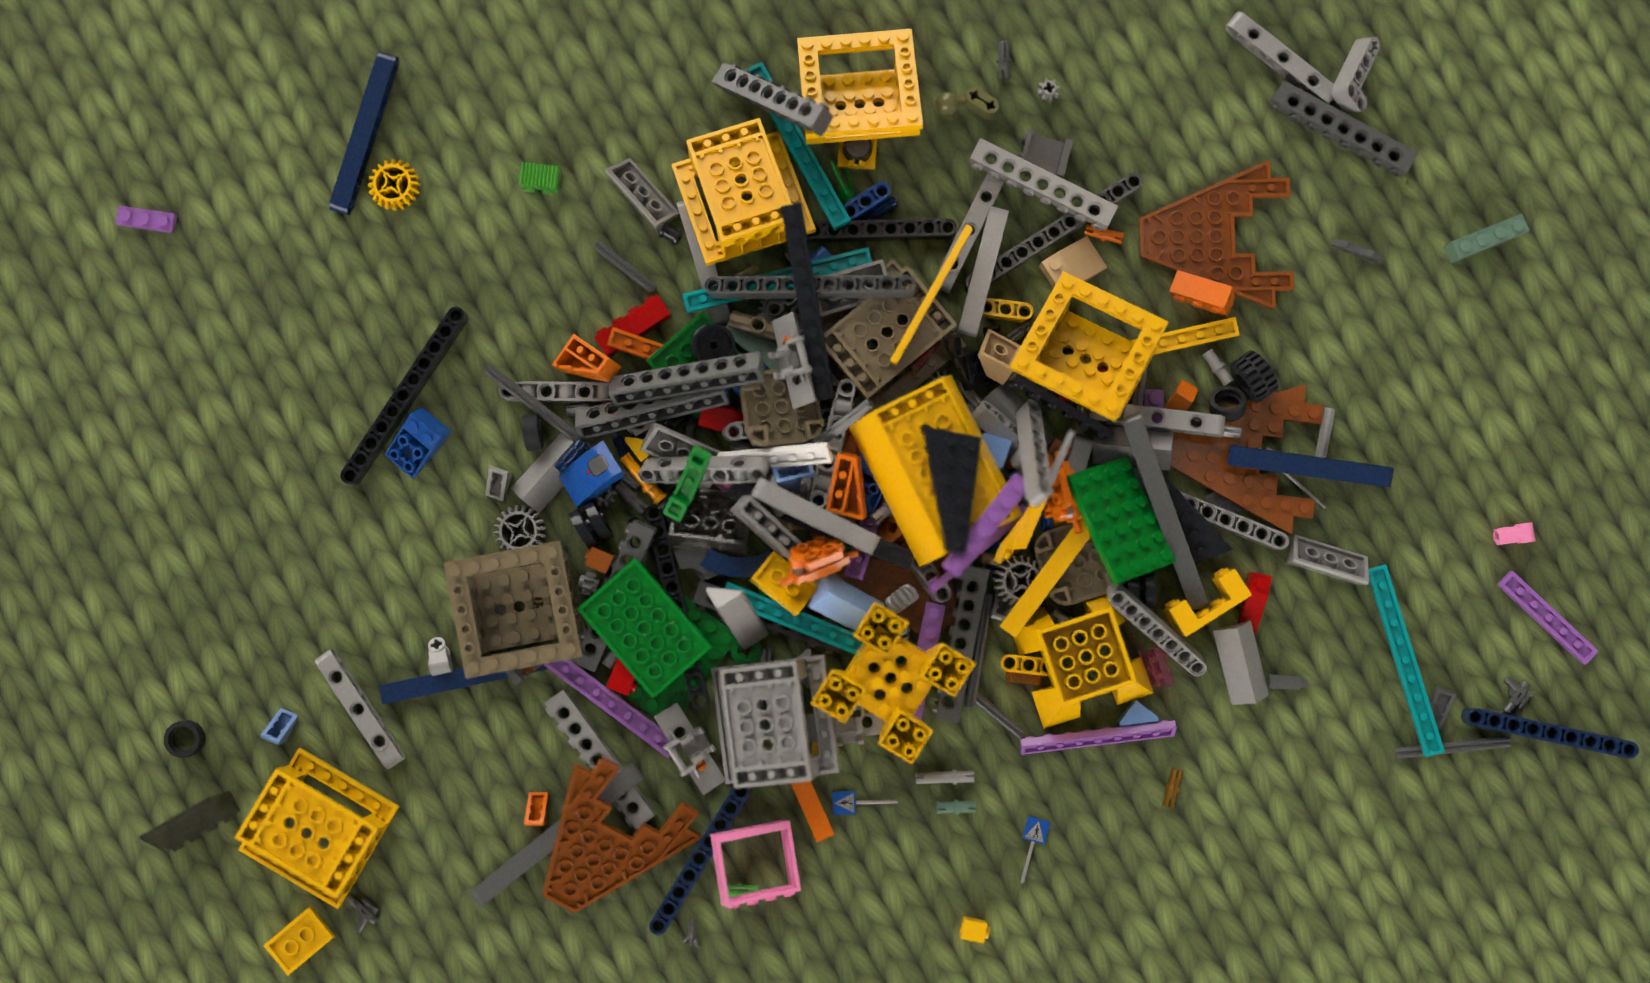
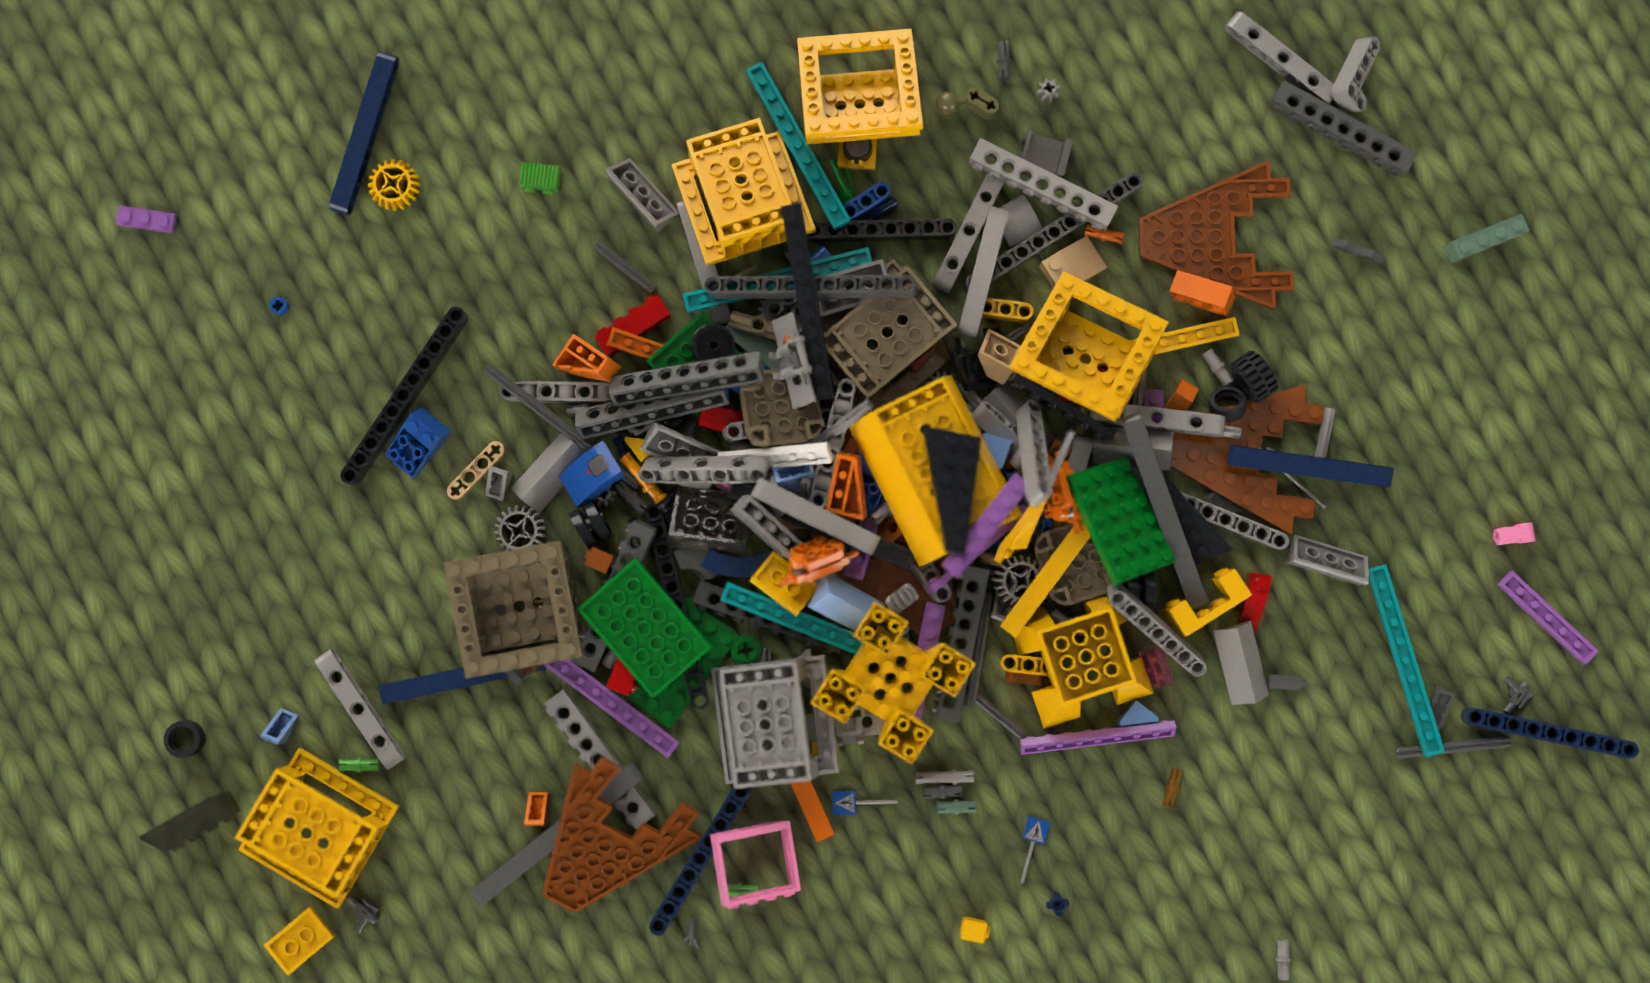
light grey piece [428,637,453,676] -> none
black tyre [522,414,544,451] -> none
dark blue axle [555,439,586,472] -> none
light grey gear [578,572,600,596] -> none
light grey piece [654,702,725,795] -> none
black bush [659,222,684,246] -> none
green slope [663,444,712,522] -> none
light grey slope [706,587,769,650] -> none
dark grey brick [712,62,834,137] -> none
yellow tile [889,224,973,366] -> none
none -> blue bush [269,297,289,315]
none -> bright green pin [338,757,380,773]
none -> tan beam [447,441,506,500]
none -> dark grey pin [922,784,962,800]
none -> light grey slope [999,194,1043,247]
none -> dark blue plate [1046,892,1069,916]
none -> light grey axle [1275,939,1291,980]

